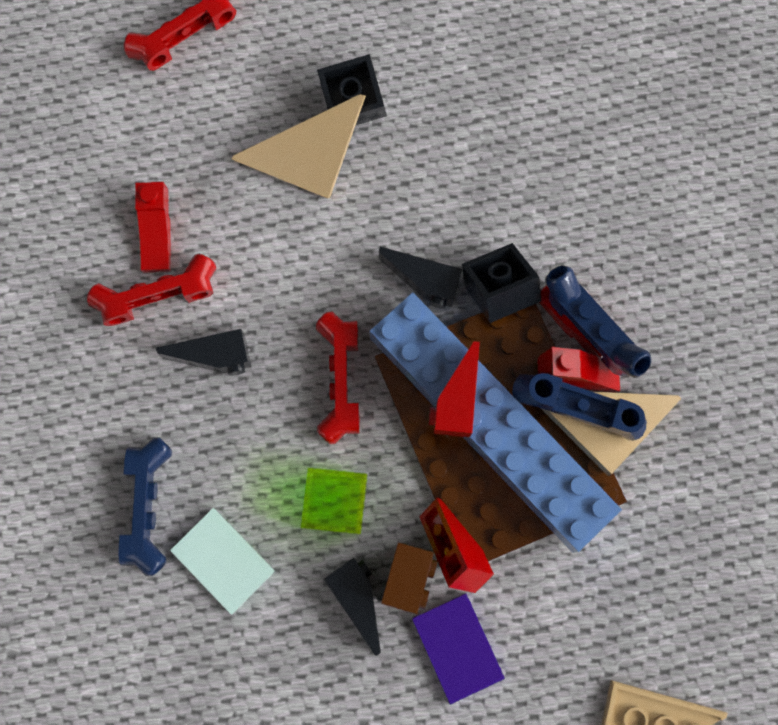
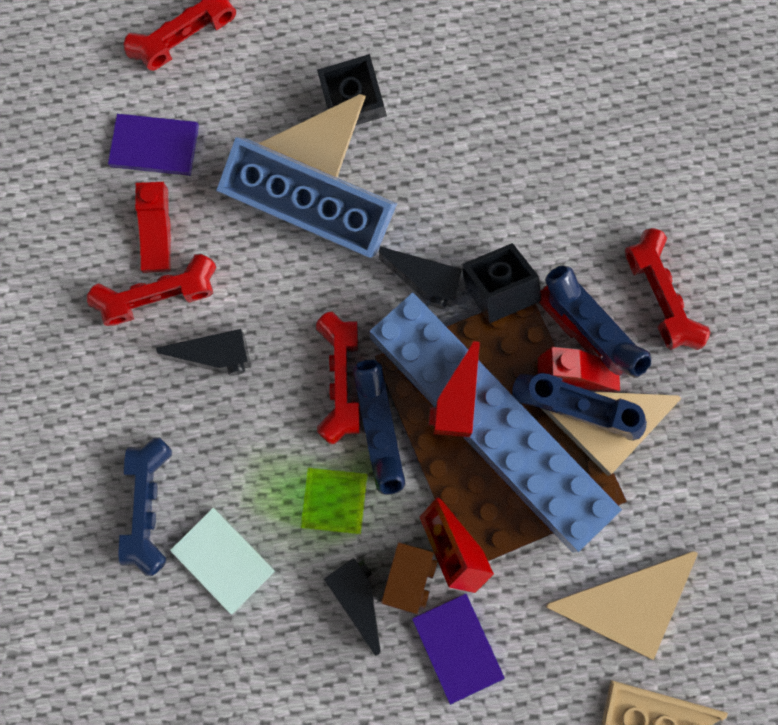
none -> dark purple tile [108,113,199,176]
none -> medium blue brick [216,137,397,258]
none -> dark blue plate [353,360,406,495]
none -> tan tile [546,551,698,660]
none -> red plate [625,228,710,350]

